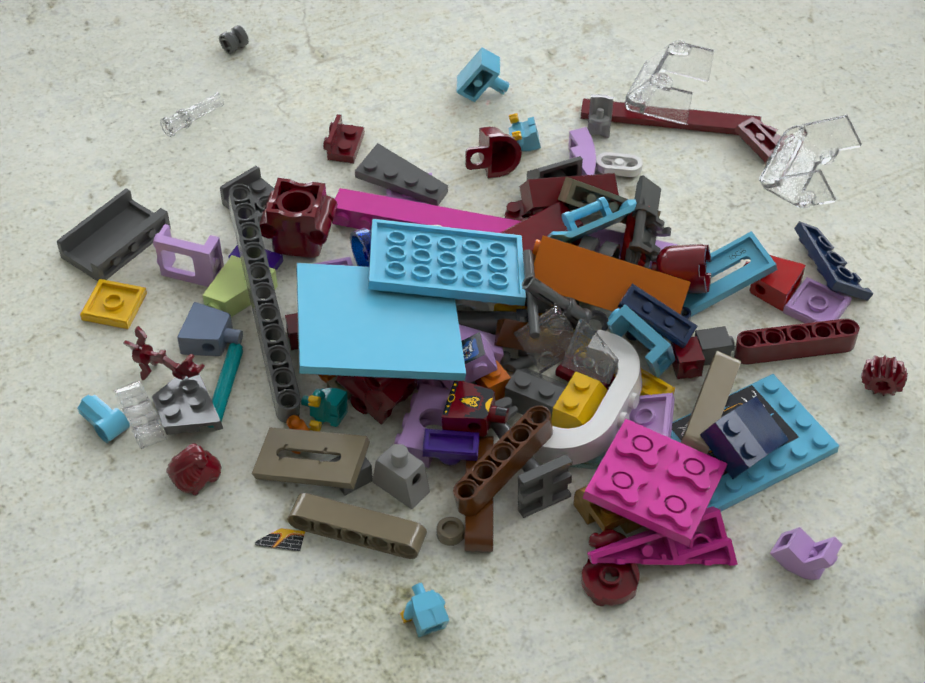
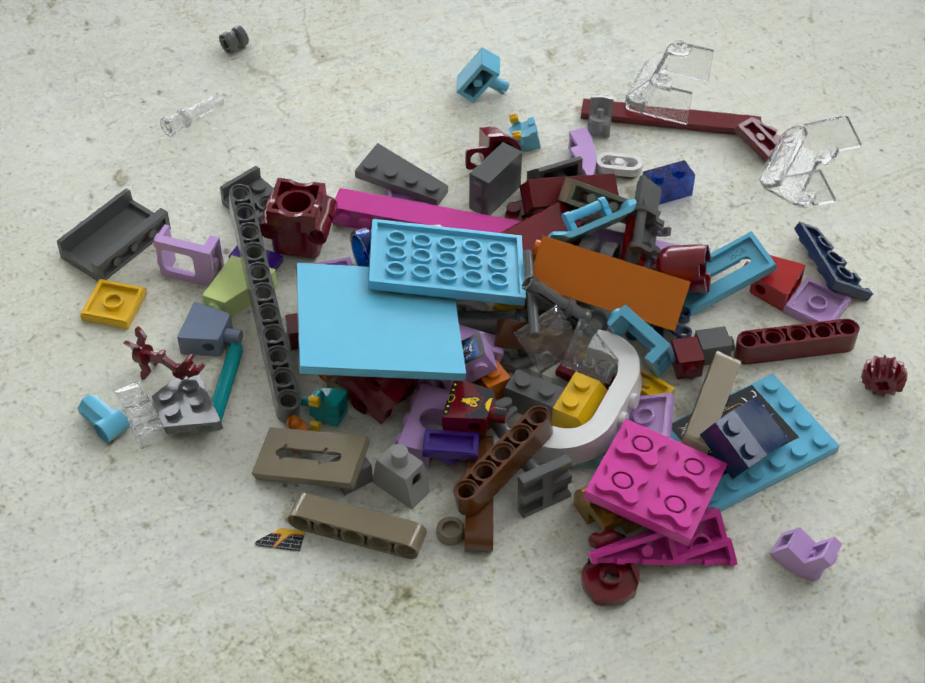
dark red hair [166,443,222,496] -> none
dark red bracket [323,114,365,164] -> none
medium azure piece [400,583,449,637] -> none
dark blue tile [618,283,698,349] -> none
none -> dark grey brick [469,143,522,216]
none -> clear blue brick [642,160,695,205]

